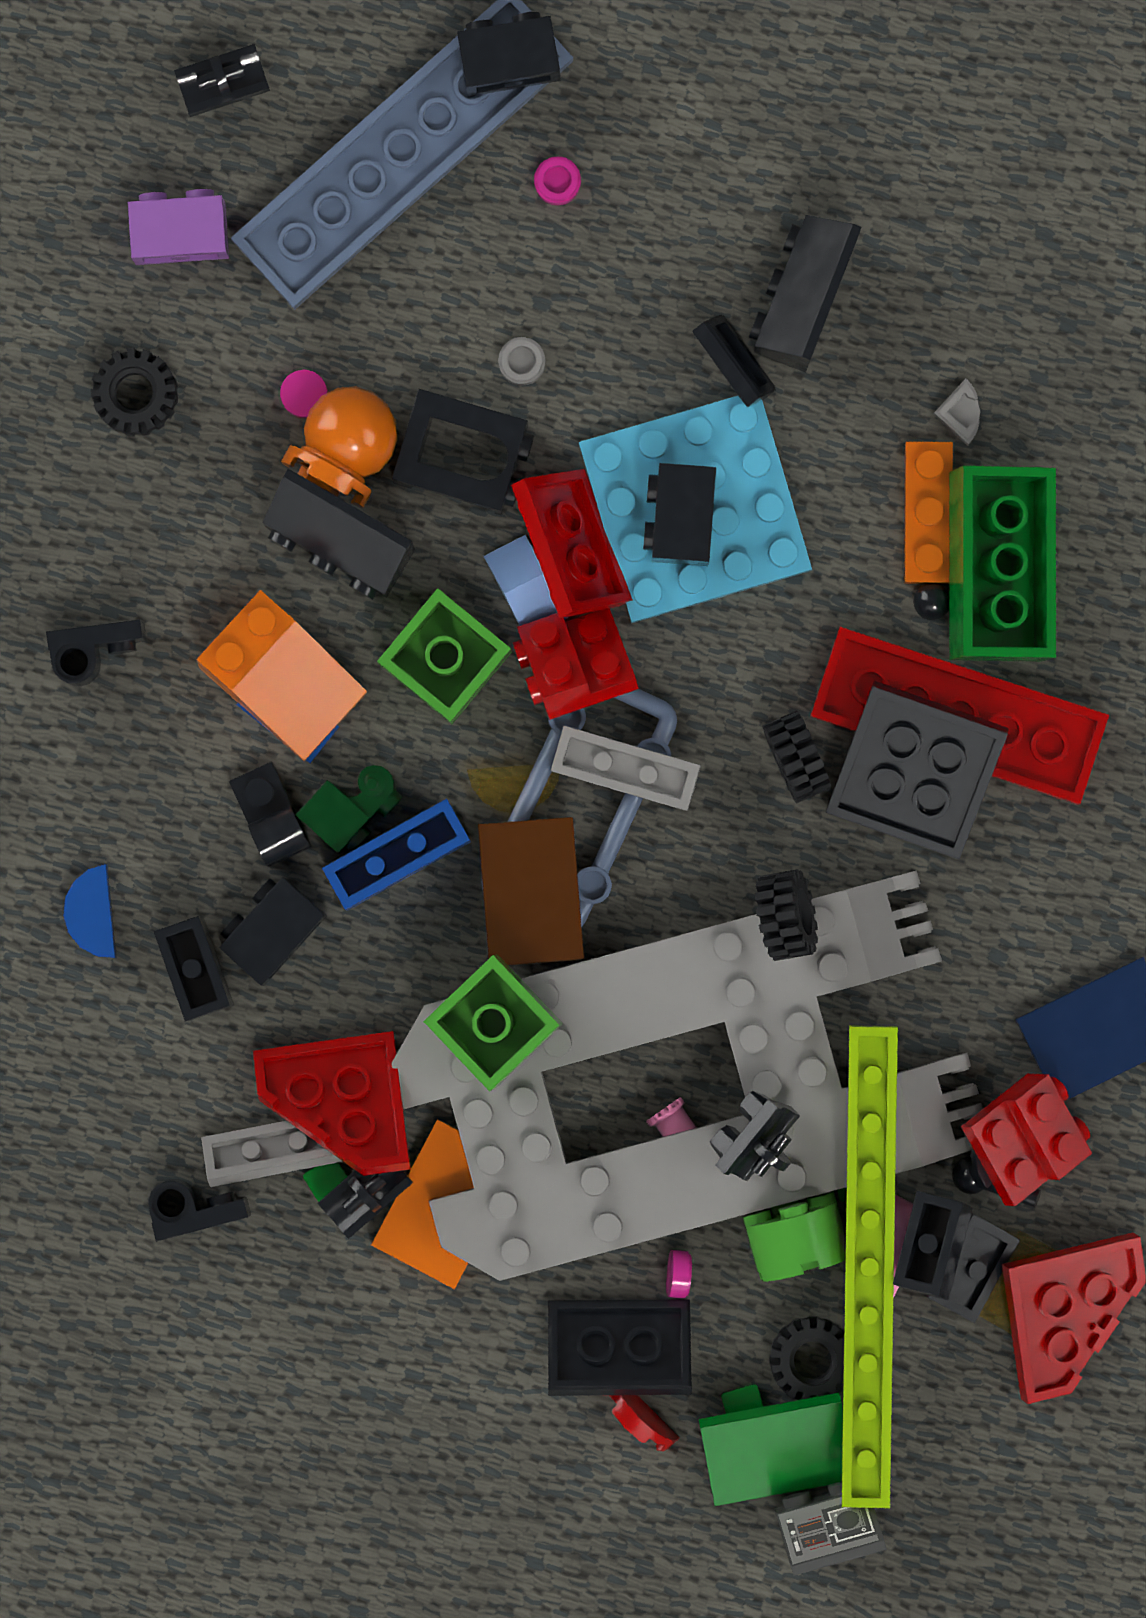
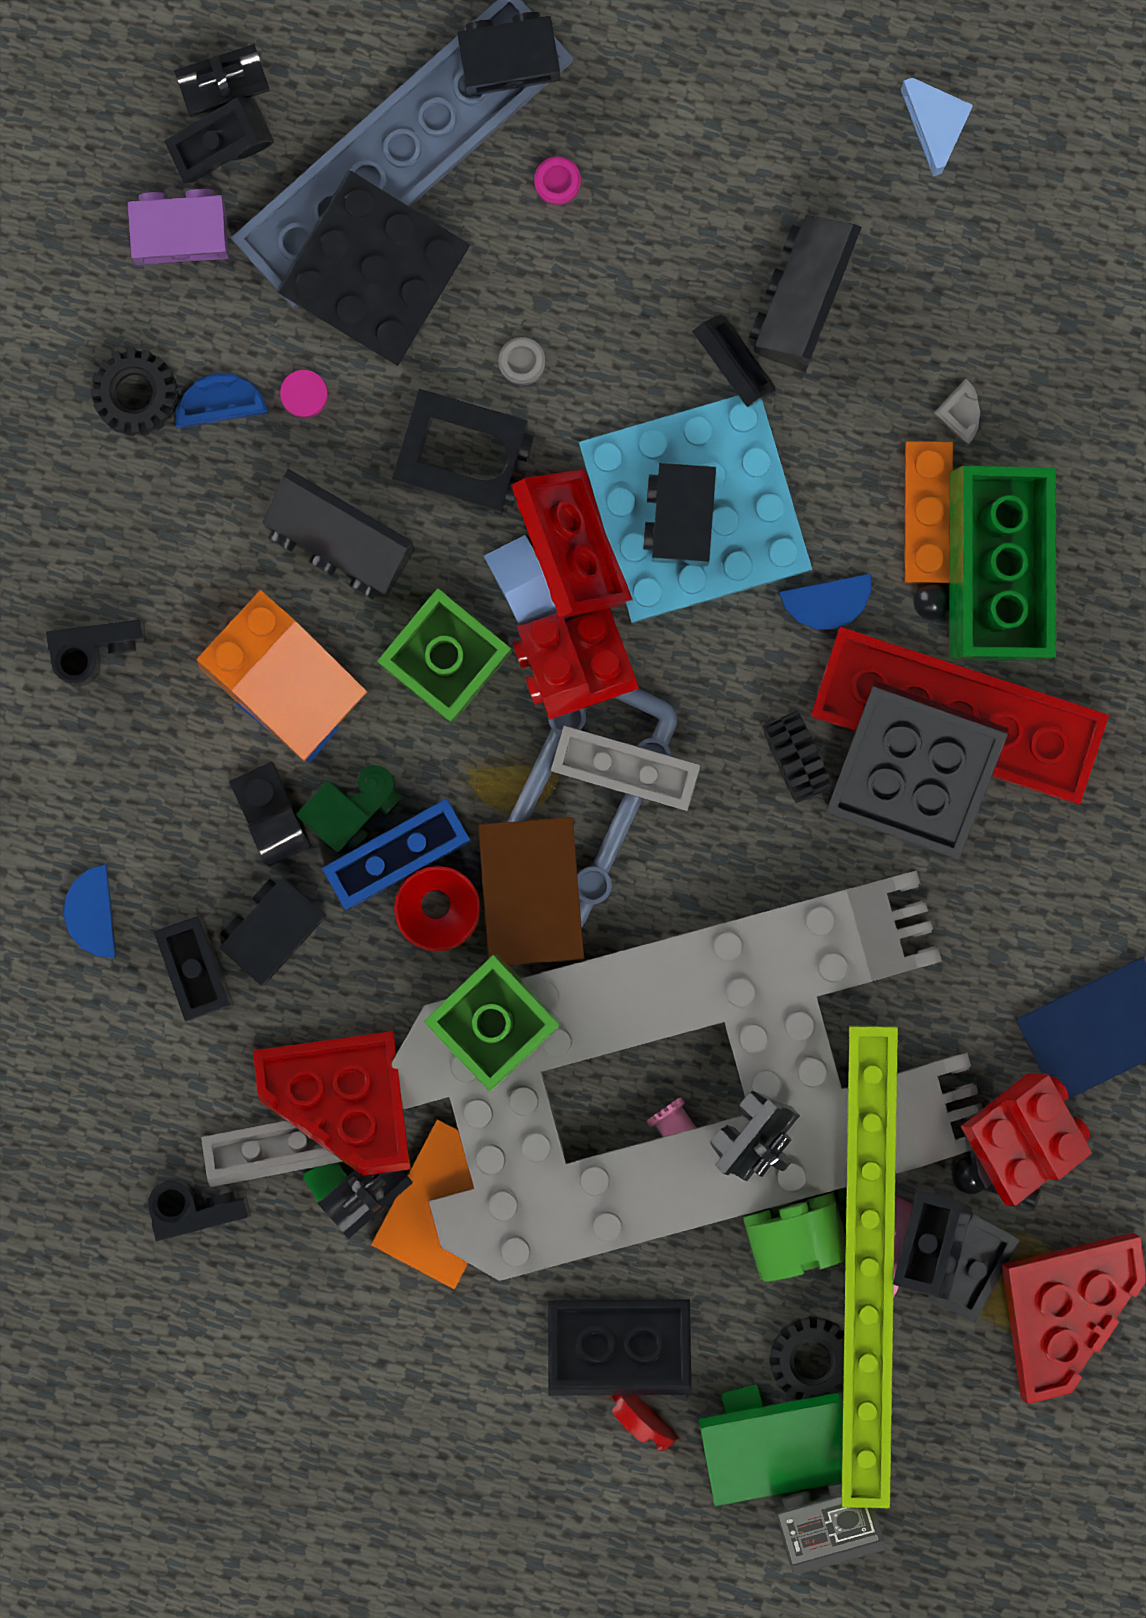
orange tile [281,386,397,508] -> none
dark pink tile [666,1250,692,1298] -> none
black tyre [755,869,818,961] -> none
none -> black plate [164,97,274,183]
none -> blue tile [176,373,269,429]
none -> black plate [276,170,470,366]
none -> red piece [394,865,481,952]
none -> blue tile [778,574,871,630]
none -> light blue slope [900,78,973,177]

